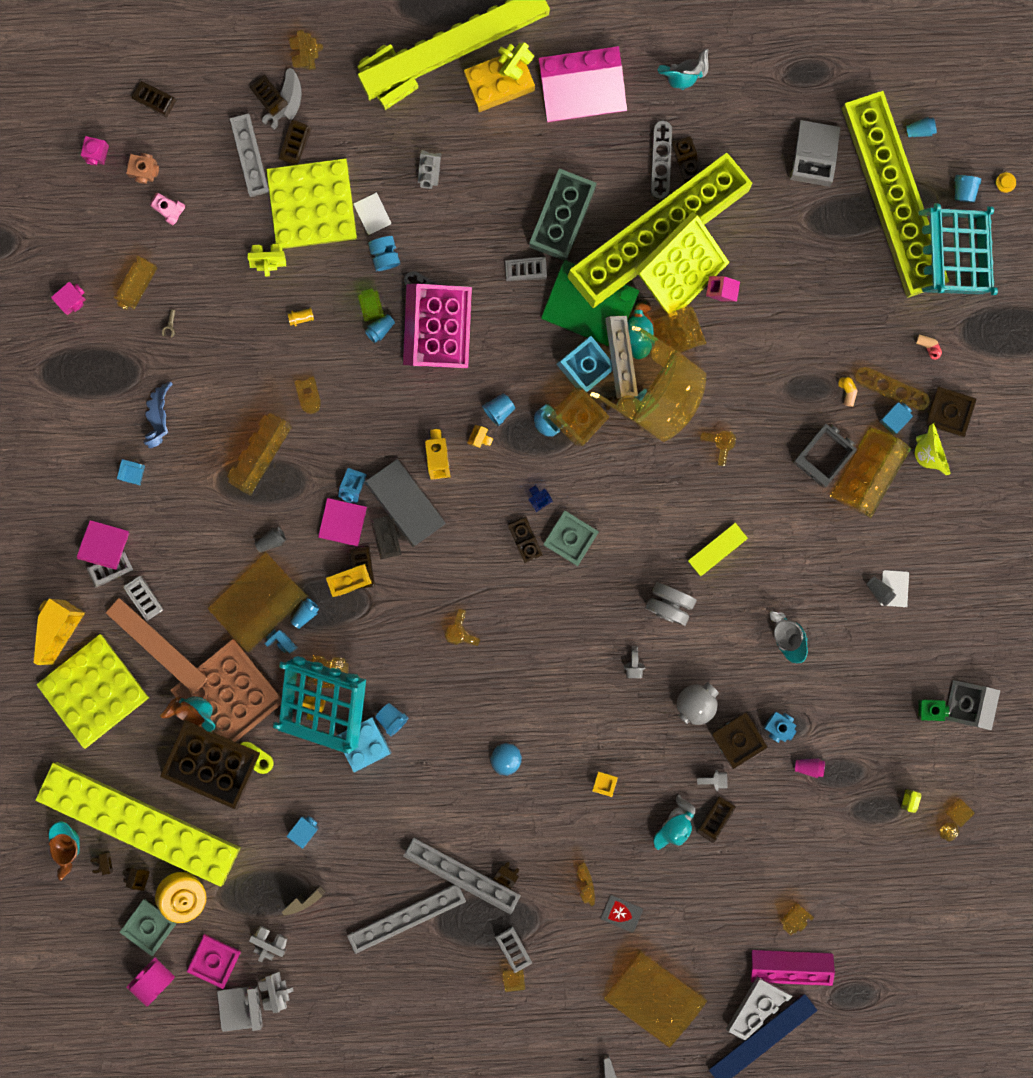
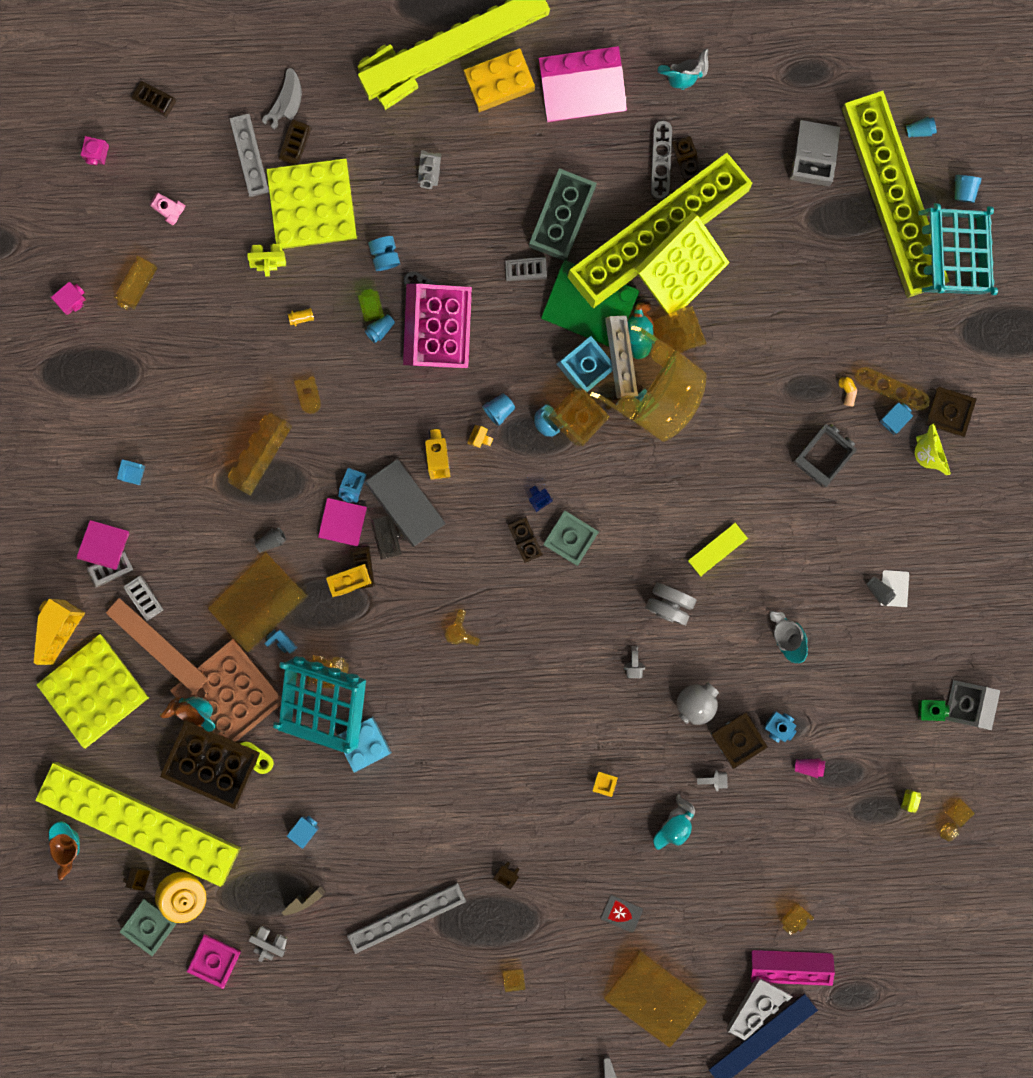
dark brown tile [90,852,113,875] -> none
nougat brick [126,153,159,184] -> none
dark pink brick [126,957,175,1007] -> none
medium blue plant [143,382,173,448] -> none
dark tan hand [162,310,176,338] -> none
light grey bracket [217,985,263,1032] -> none
dark brown slope [249,74,288,117] -> none
light grey hips [258,972,293,1013] -> none
clear yellow hips [289,30,323,70] -> none
dark azure cone [290,598,319,629] -> none
yellow tile [303,696,325,721] -> none
white sticker [354,193,391,235] -> none
dark azure piece [375,703,409,736] -> none
light grey tile [403,838,521,915] -> none
dark azure hair [490,743,522,776] -> none
light grey slope [495,926,532,973] -> none
neon yellow hips [498,42,534,80] -> none
clear yellow slope [576,861,595,907] -> none
dark brown slope [697,796,736,843] -> none
clear yellow piece [700,430,737,466] -> none
dark pink brick [706,276,740,302] -> none
clear yellow slope [830,427,911,518] -> none
arm [916,334,942,360] -> none
yellow plate [996,172,1016,193] -> none

